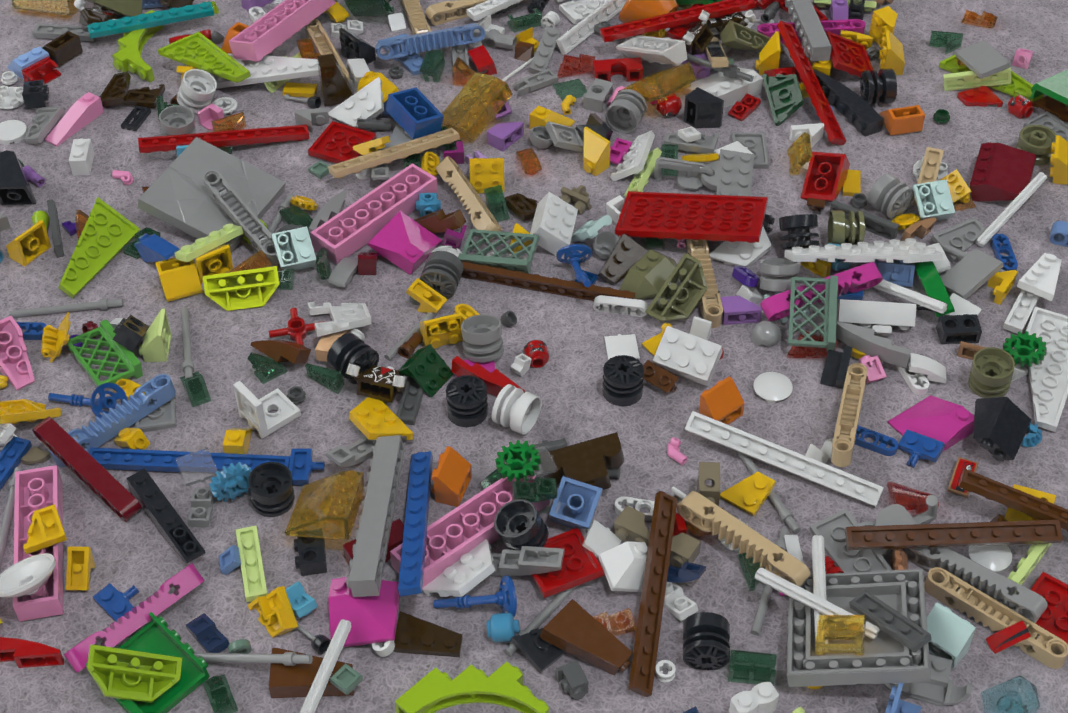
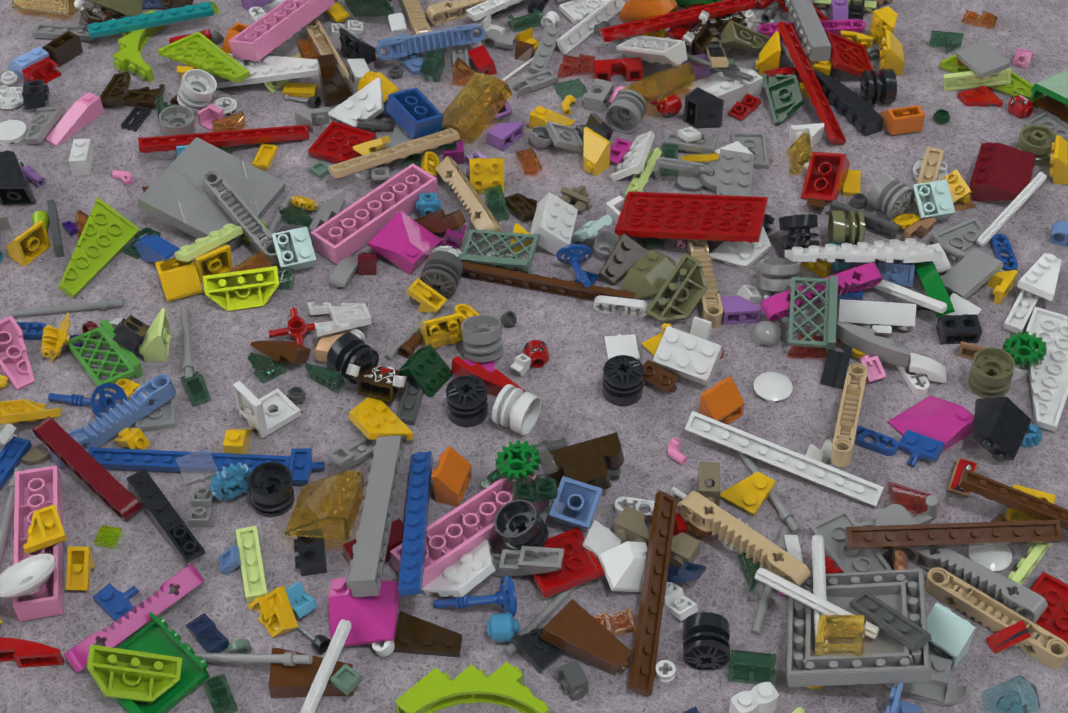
clear green slope [316,247,332,280] -> none
dark purple beam [732,266,759,287] -> none
none -> clear neon green tile [94,525,123,549]
none -> yellow tile [251,144,278,171]

